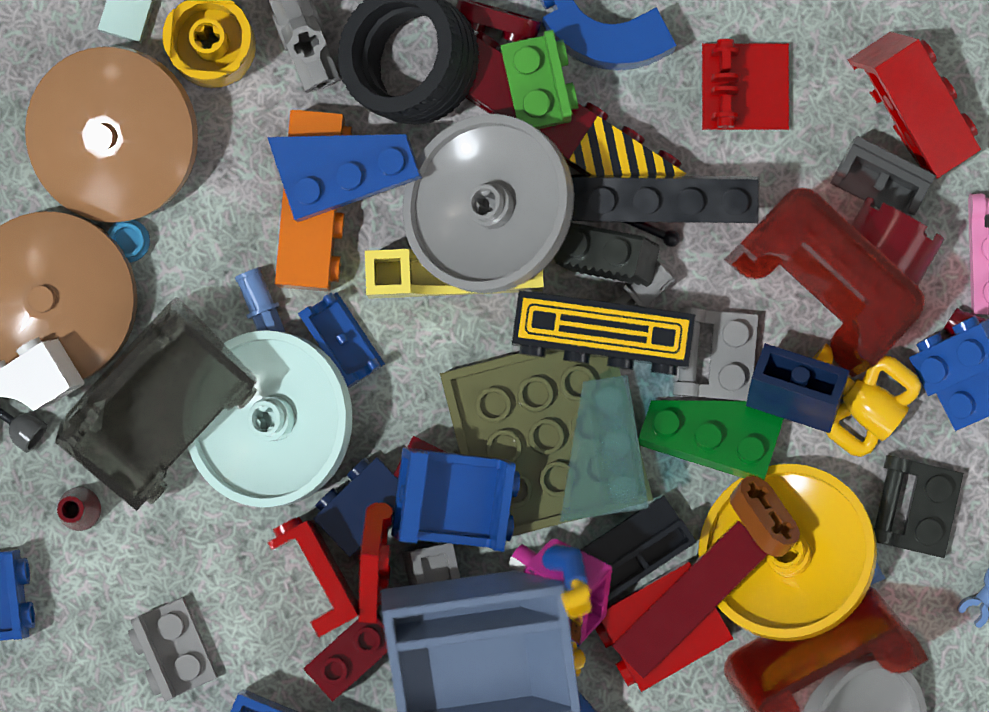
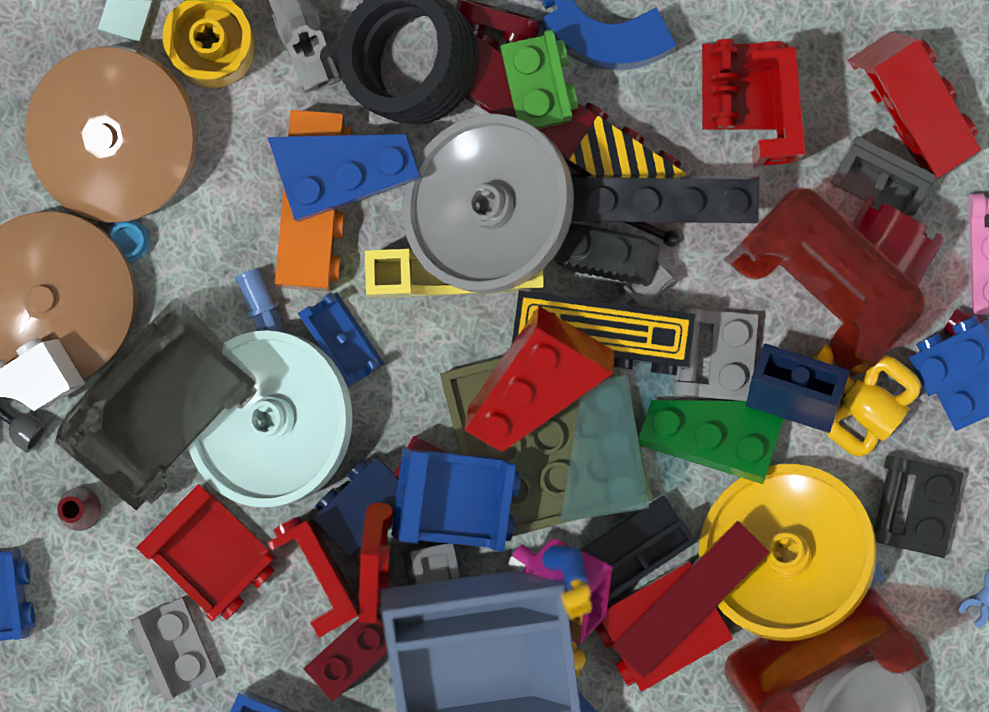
dark orange beam [730,476,800,557] -> none
none -> red panel [136,484,277,622]
none -> red wedge [464,306,614,452]
none -> red panel [744,41,805,167]

